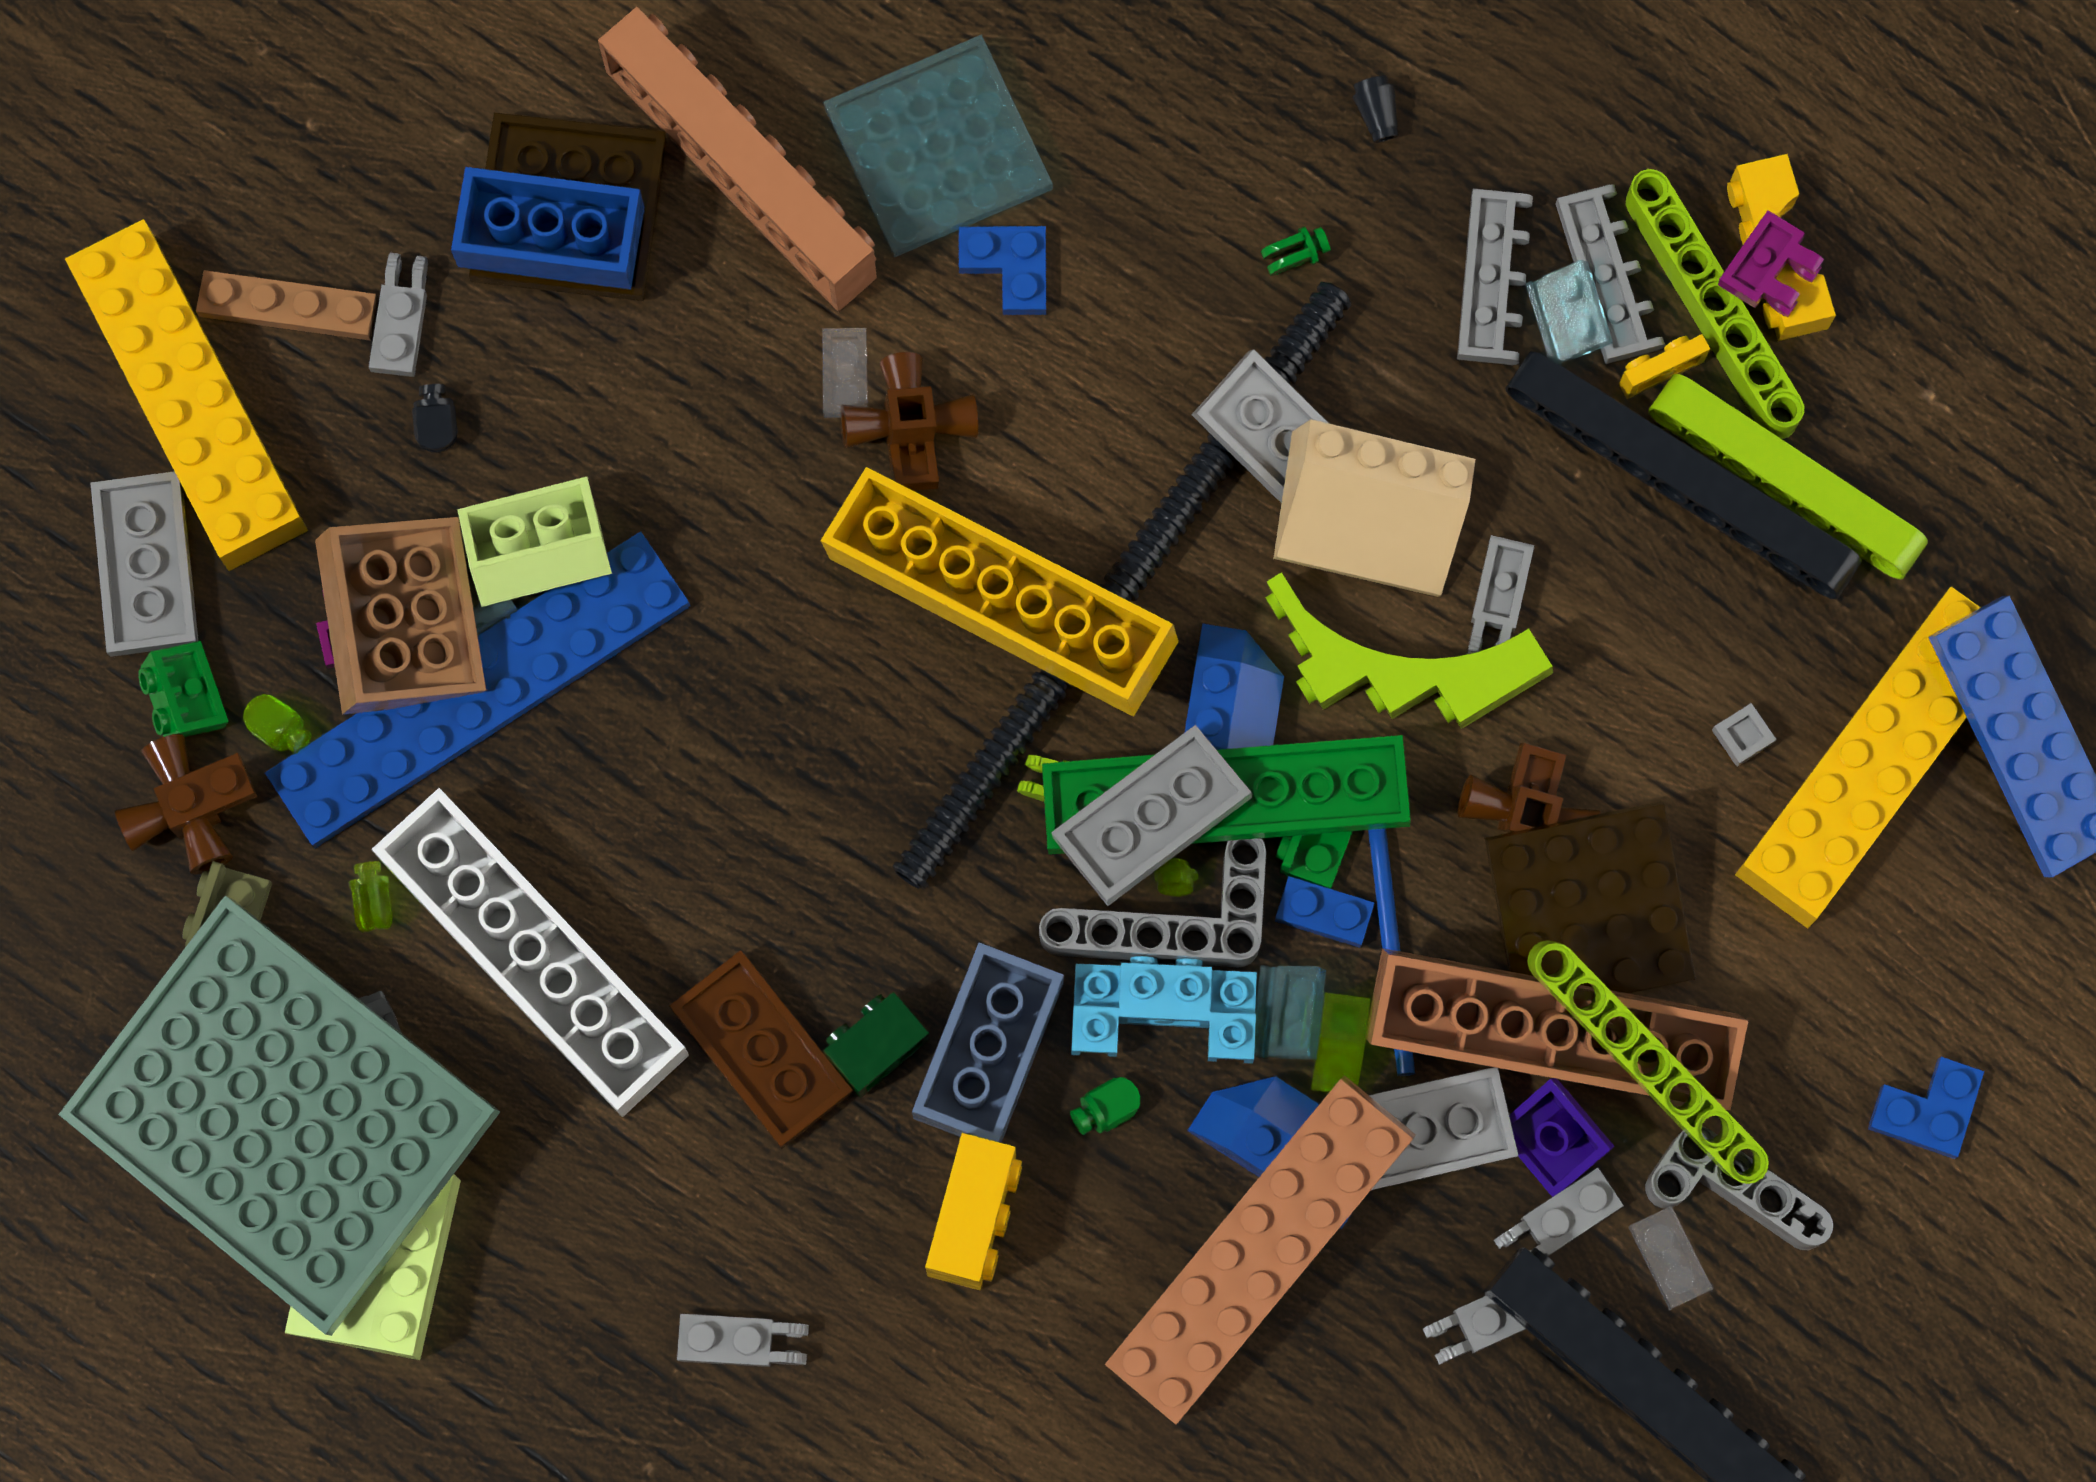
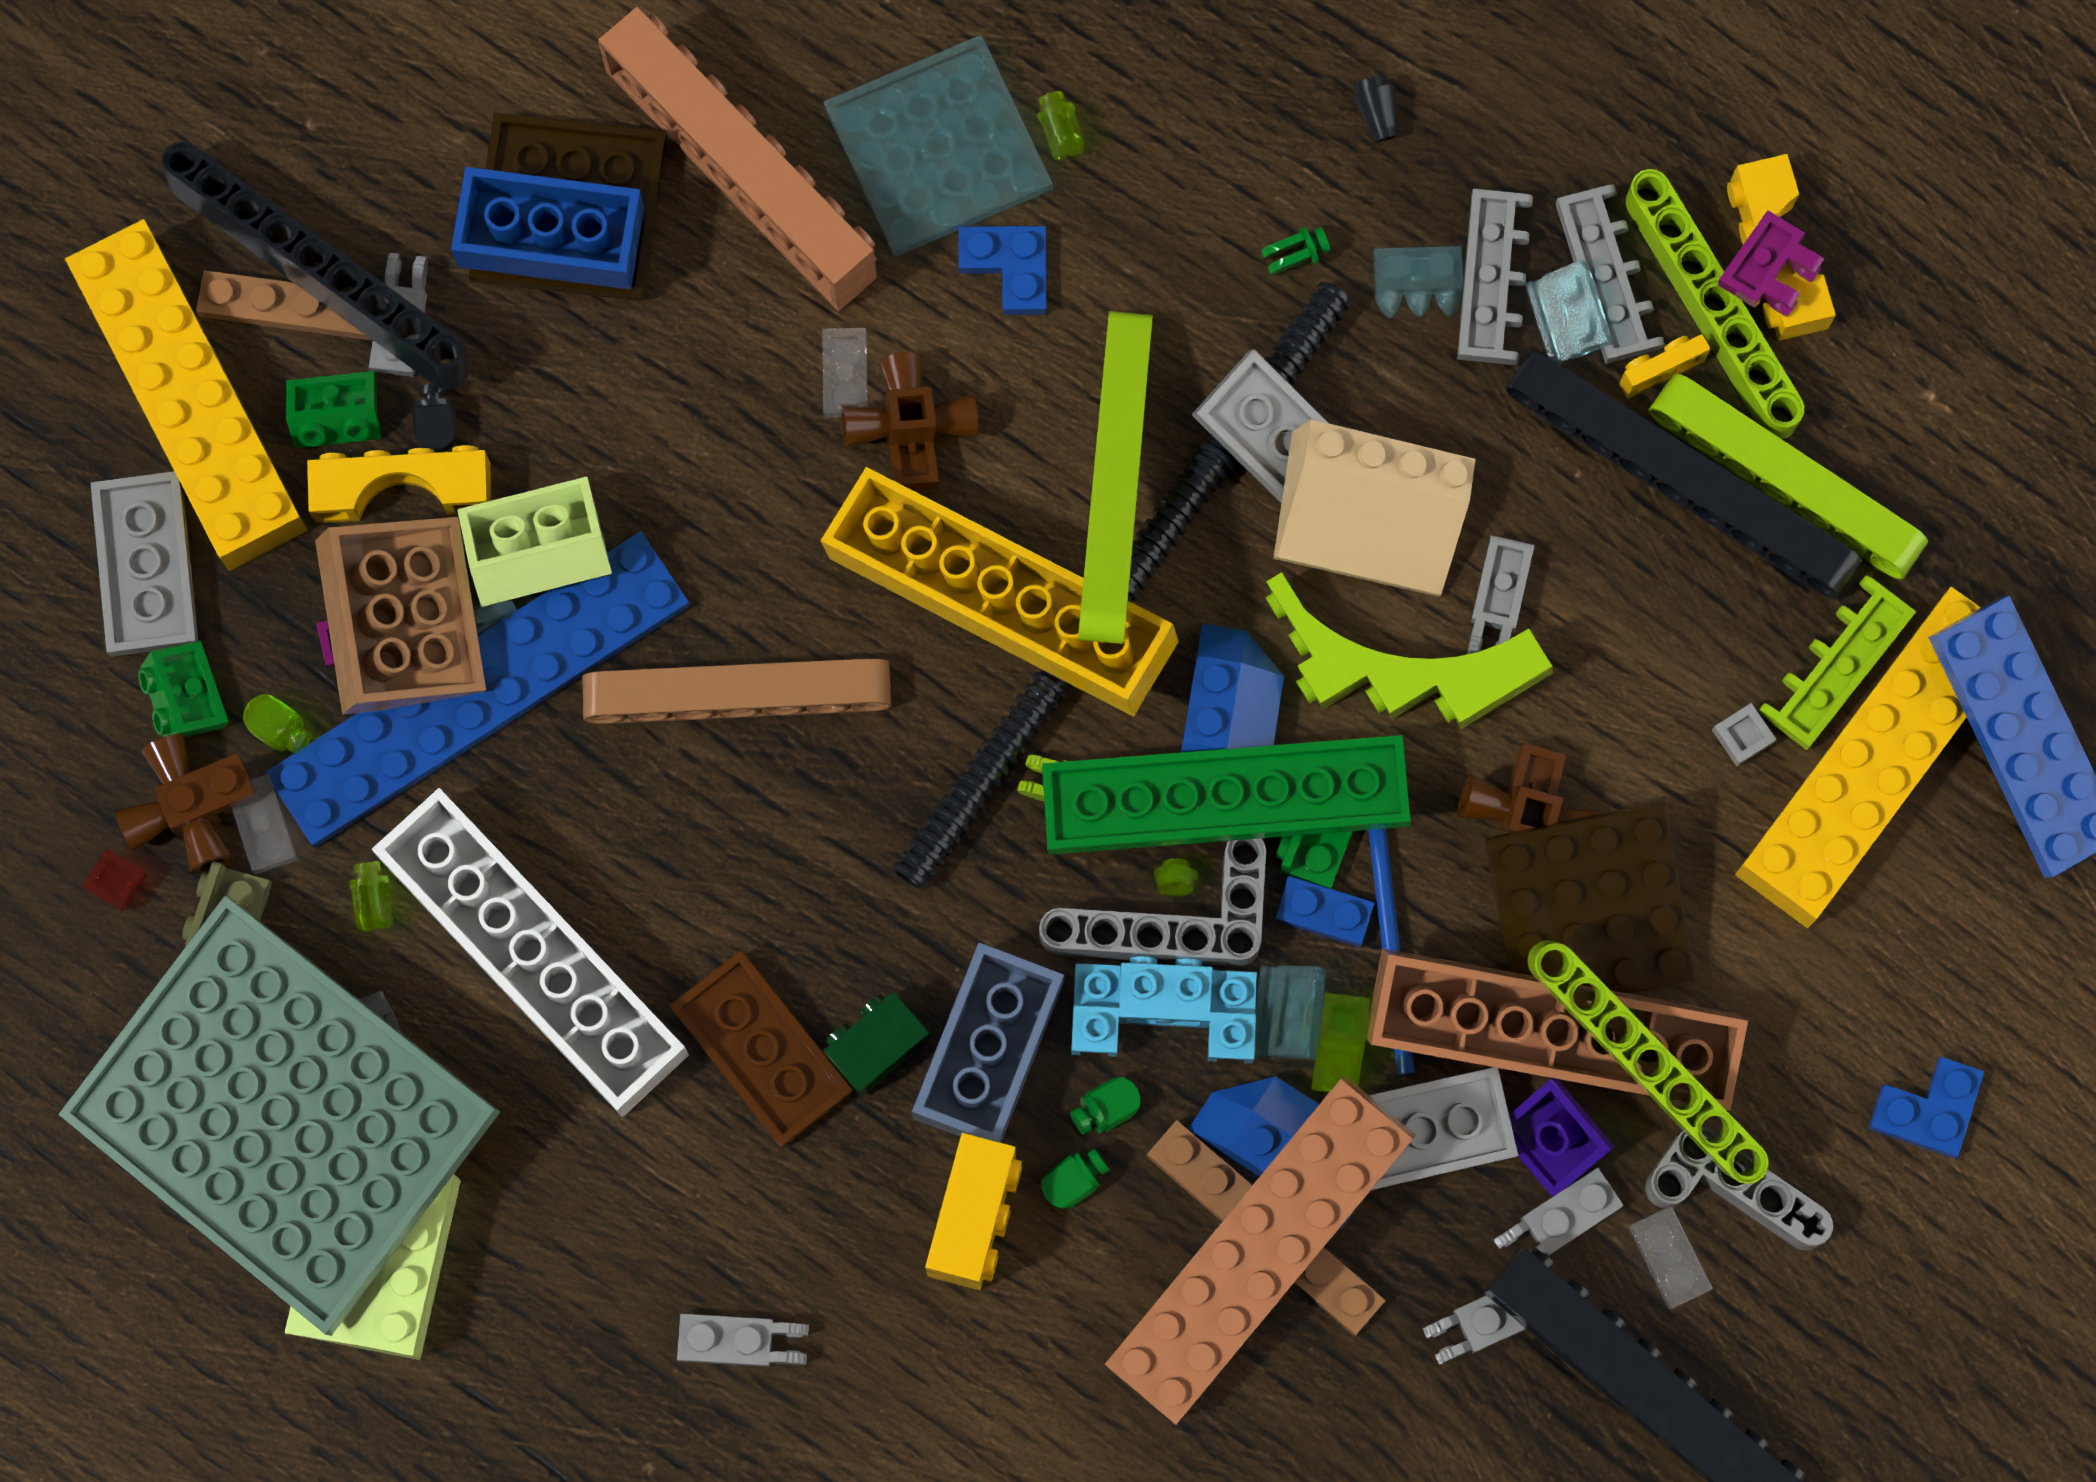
light grey plate [1051,725,1252,906] -> none
none -> clear red plate [82,849,148,912]
none -> black beam [161,142,469,390]
none -> clear plate [232,774,298,875]
none -> green bracket [286,371,381,448]
none -> yellow arch [307,445,492,523]
none -> medium nougat beam [582,659,891,724]
none -> clear neon green arm [1037,91,1084,161]
none -> green arm [1041,1148,1110,1208]
none -> lime beam [1078,311,1153,644]
none -> medium nougat plate [1147,1120,1386,1337]
none -> clear light blue plate [1373,246,1463,318]
none -> lime hinge [1758,576,1916,750]

